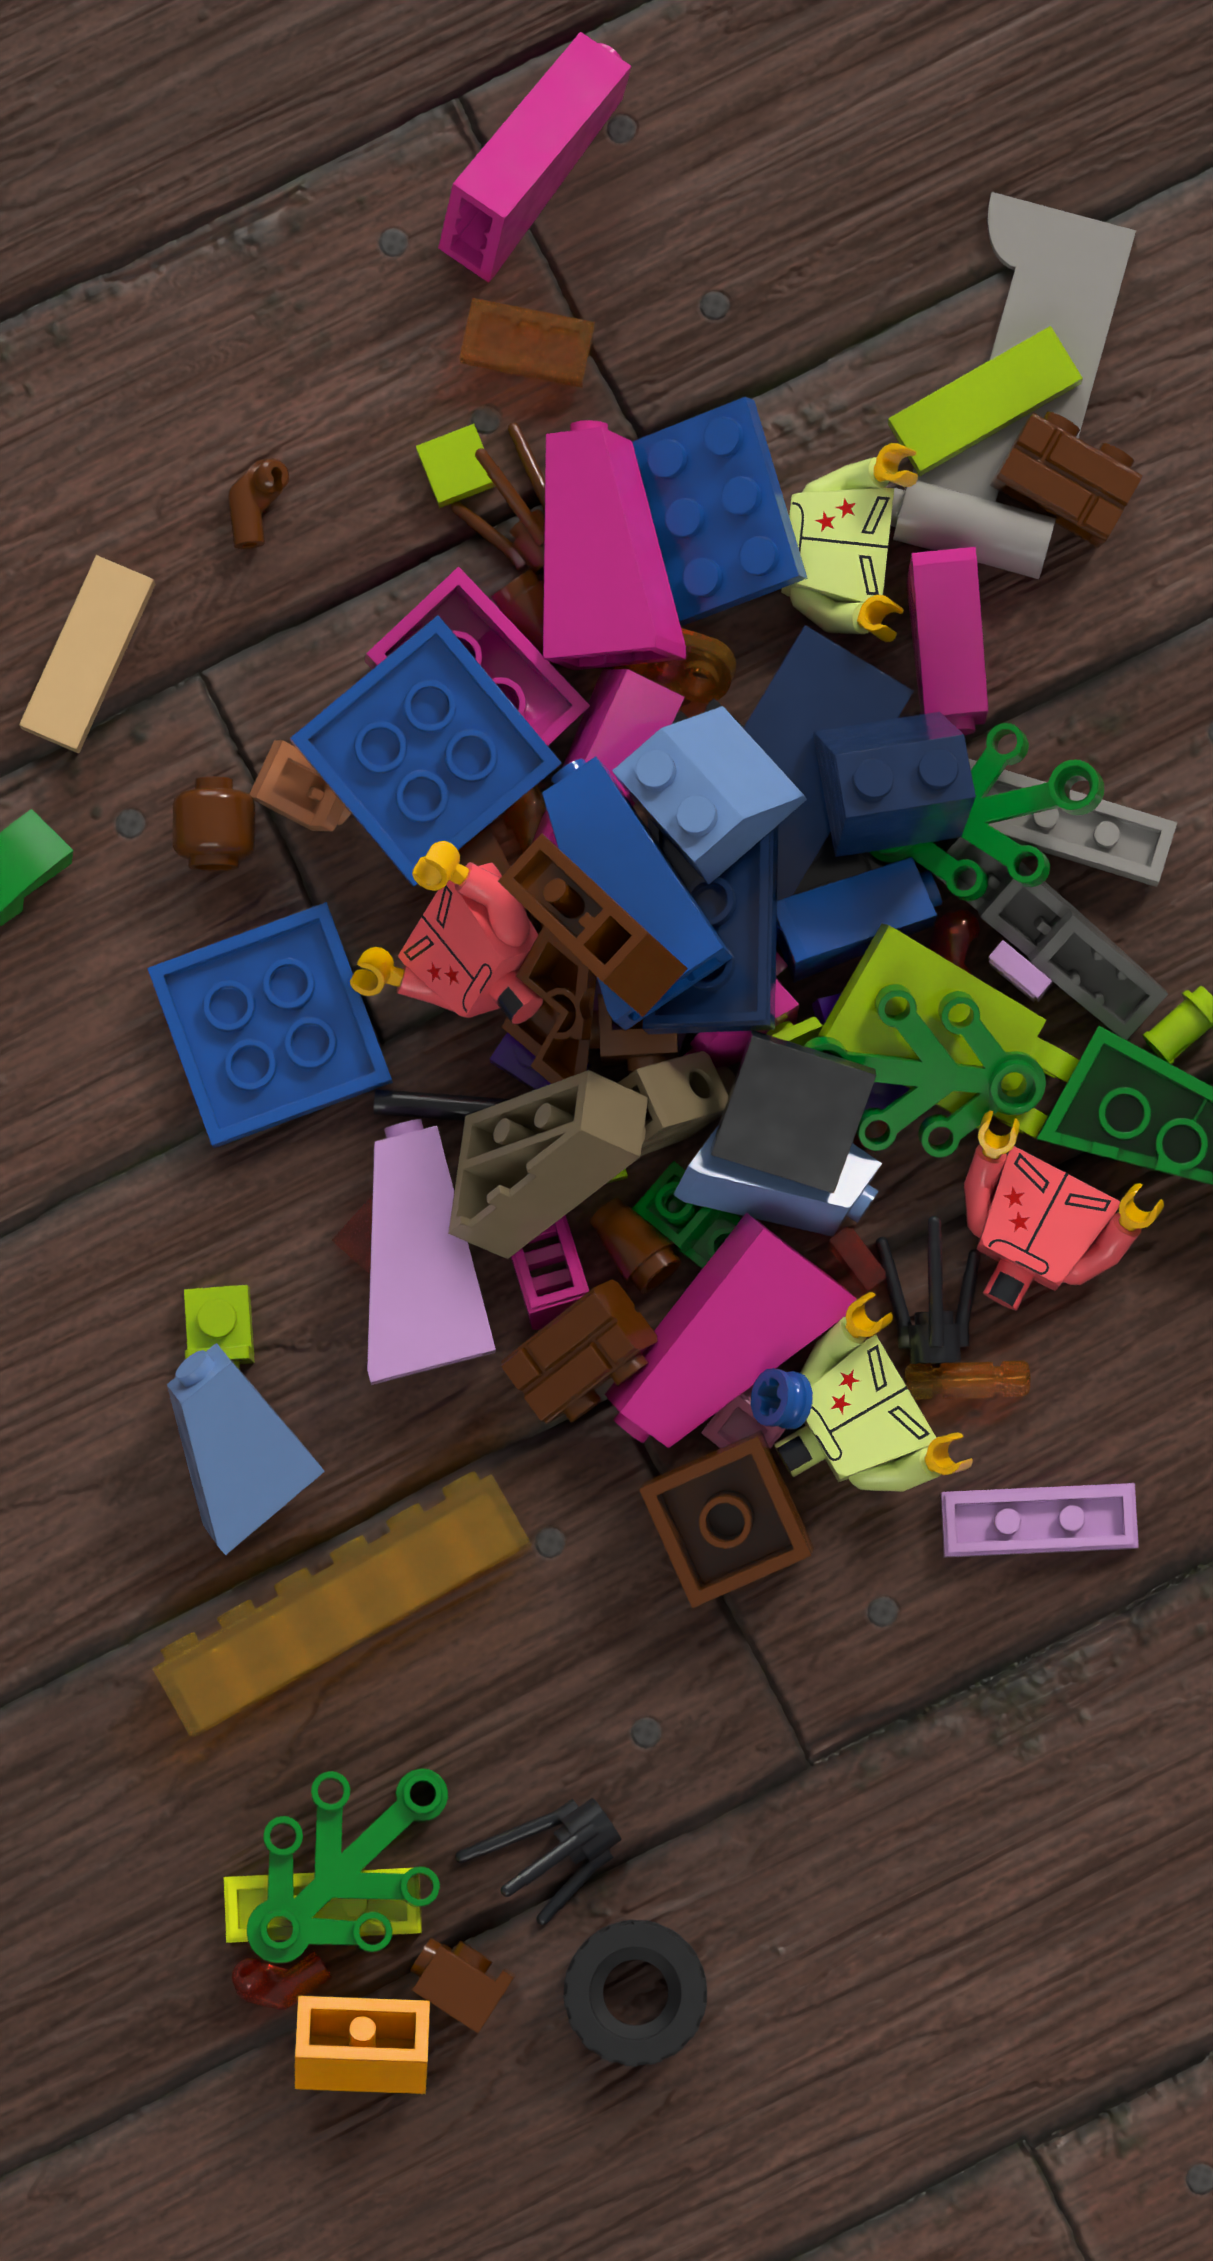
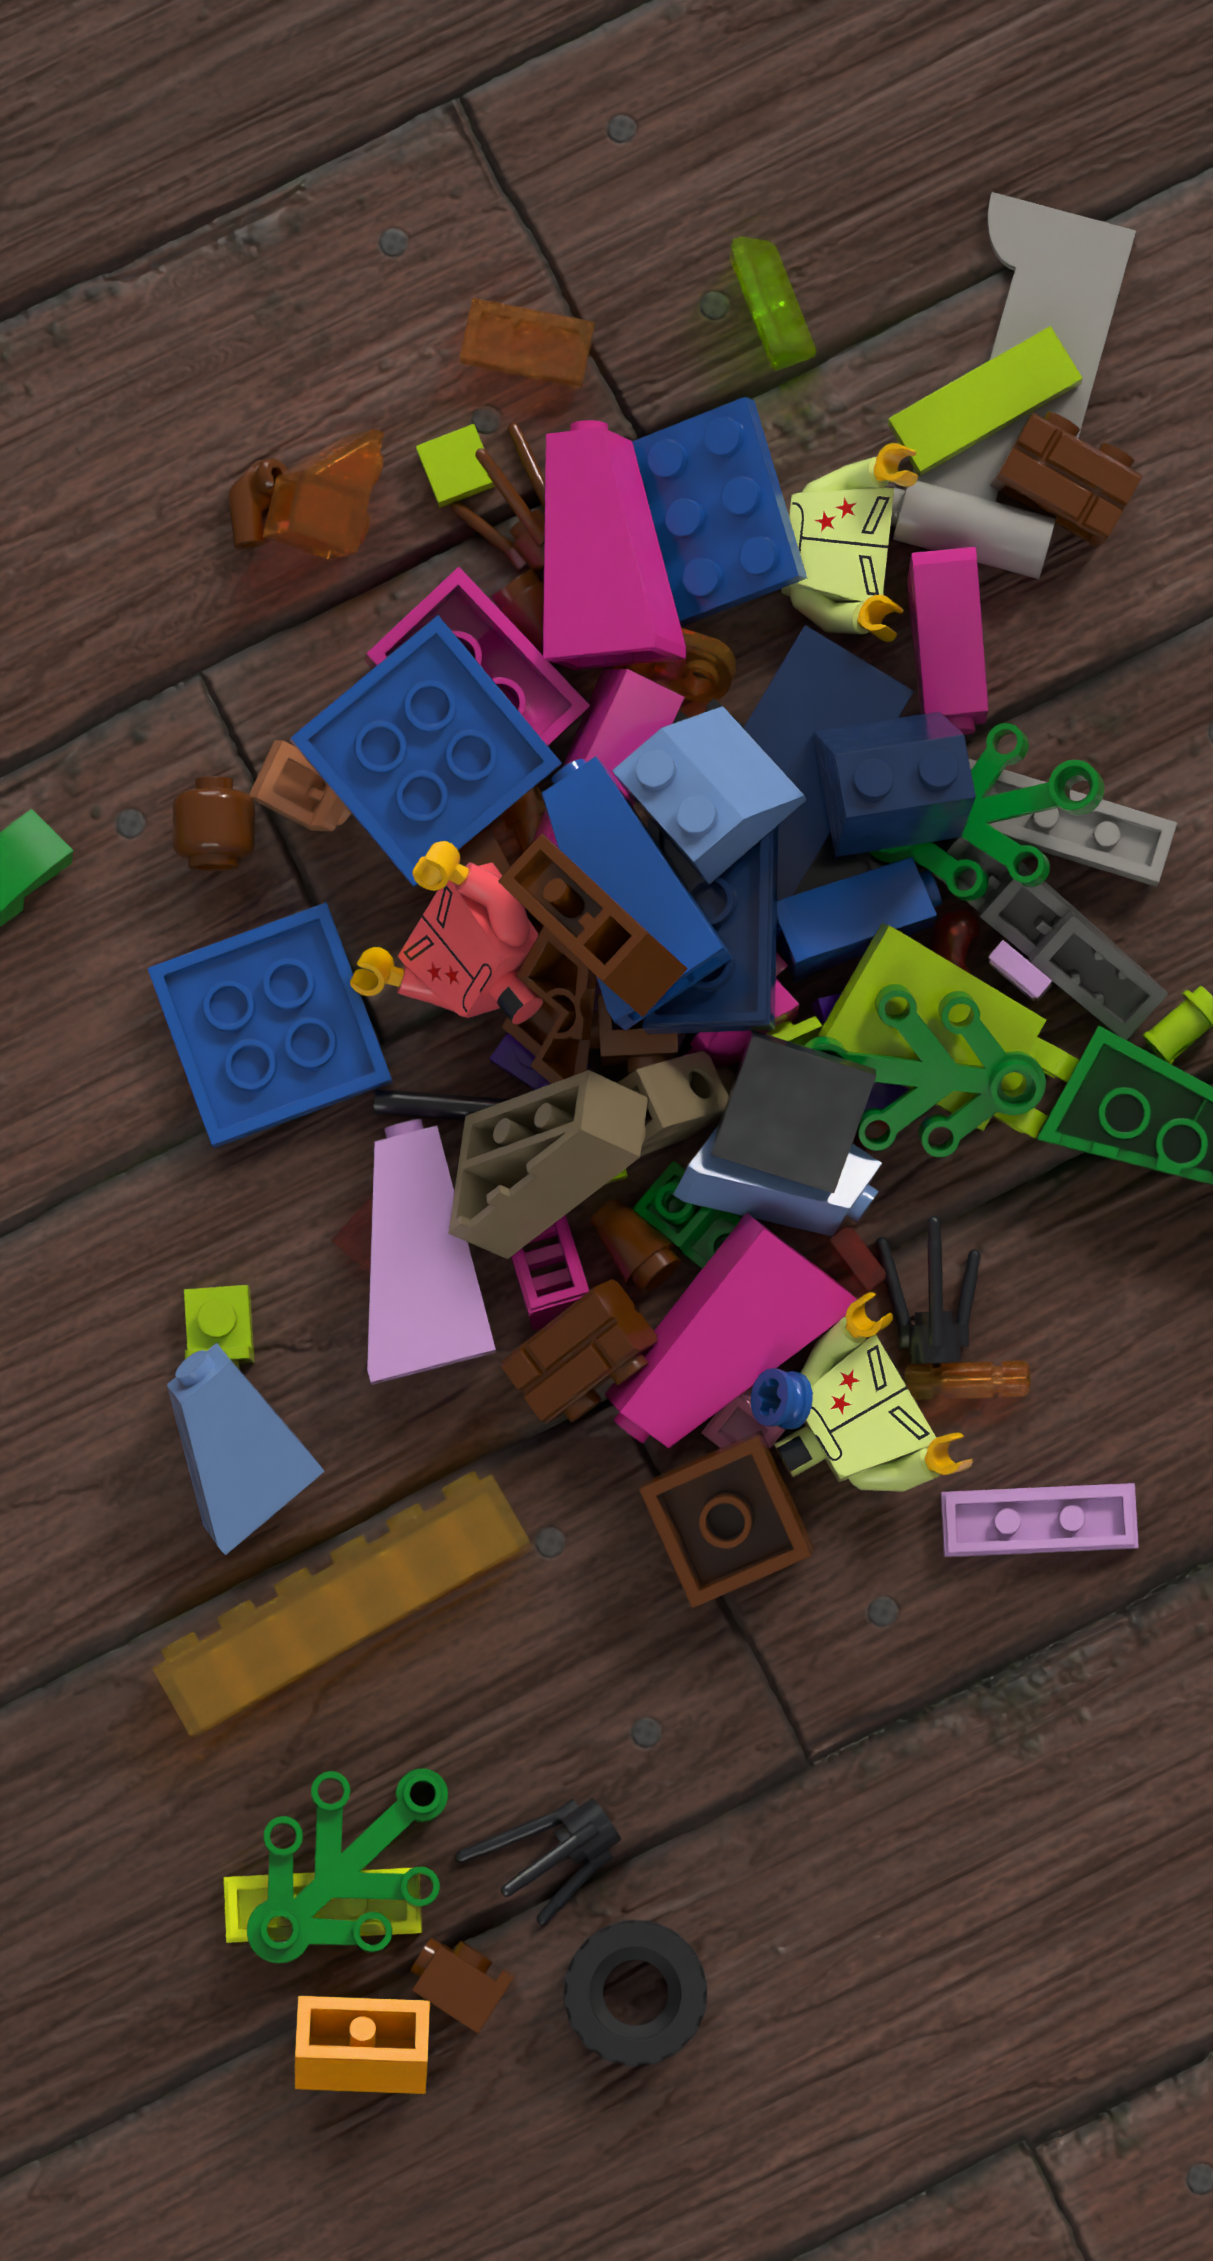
tan tile [19,555,156,753] -> none
clear red arm [231,1951,333,2010] -> none
dark pink slope [438,32,632,283] -> none
coral torso [964,1111,1164,1311] -> none
none -> clear orange slope [263,429,384,559]
none -> clear neon green slope [730,236,816,371]

